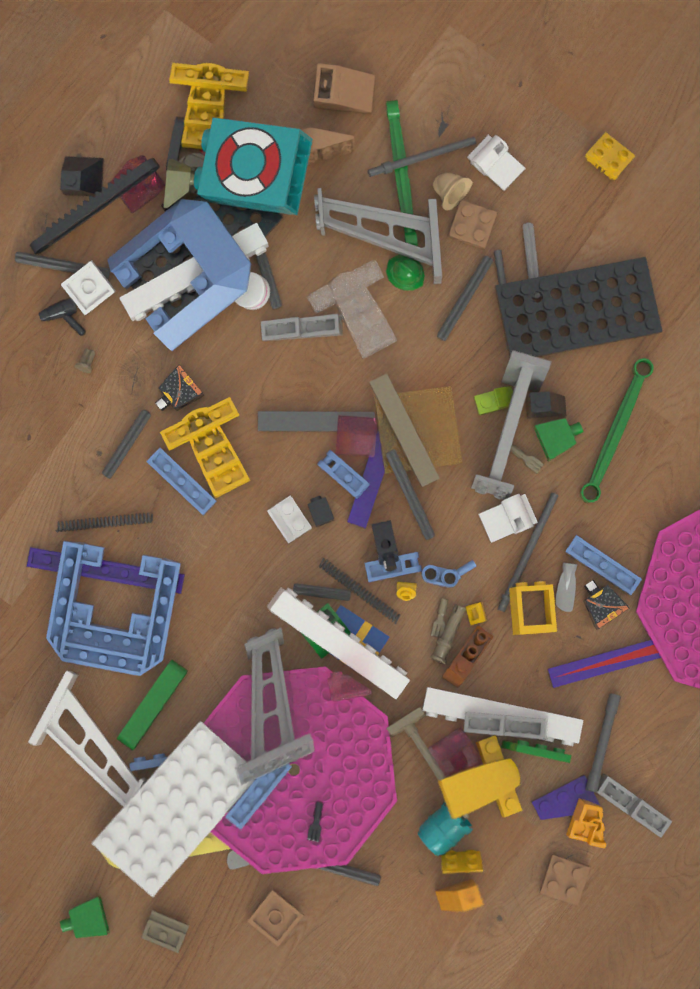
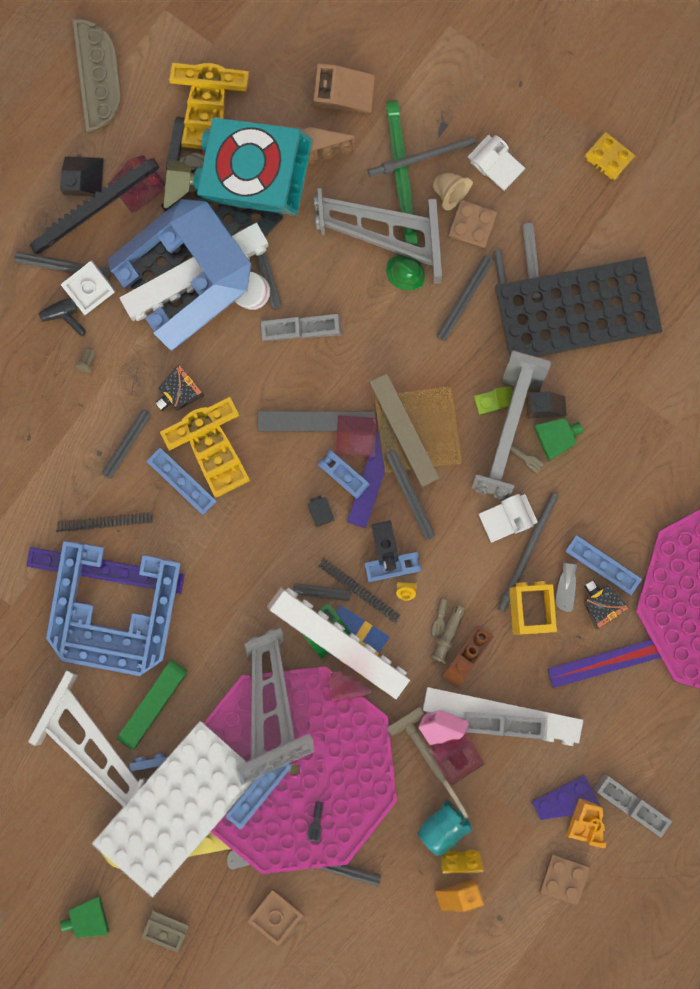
white plate [267,495,312,544] -> none
clear slope [307,259,397,359] -> none
medium blue beam [421,560,476,588] -> none
yellow slope [438,735,522,819] -> none
yellow slope [466,602,487,625] -> none
green wing [501,740,572,763] -> none
green piece [580,358,654,503] -> none
dark grey piece [585,694,621,793] -> none
none -> dark tan plate [73,19,121,133]
none -> bright pink slope [419,710,469,745]

